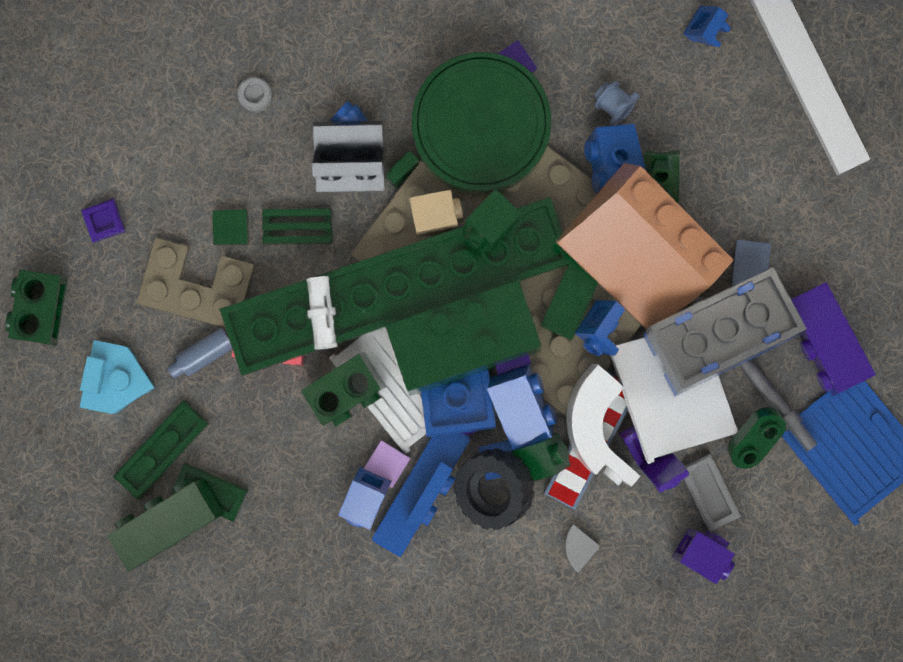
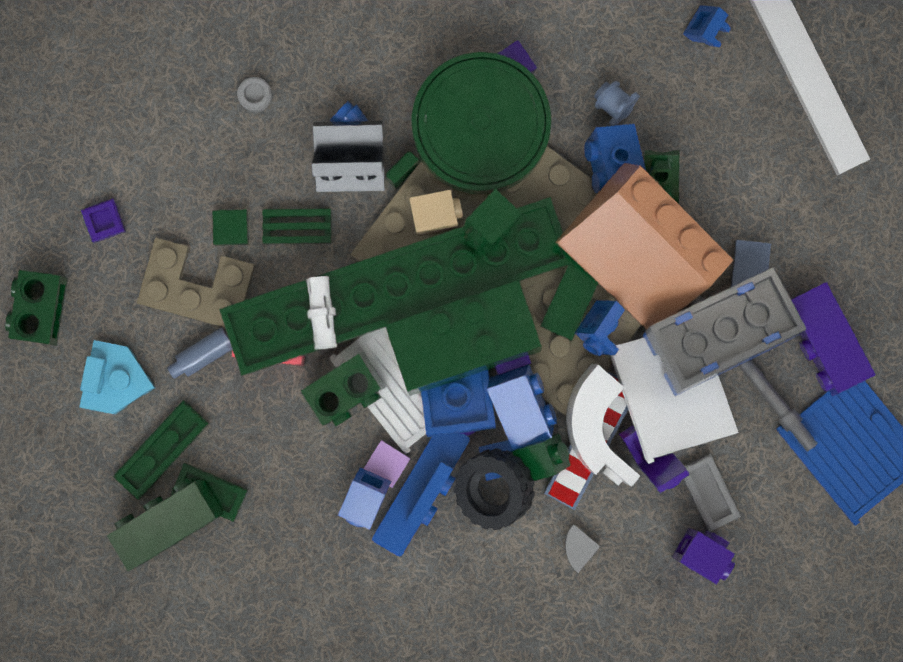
dark green plate [727,407,786,469] -> none

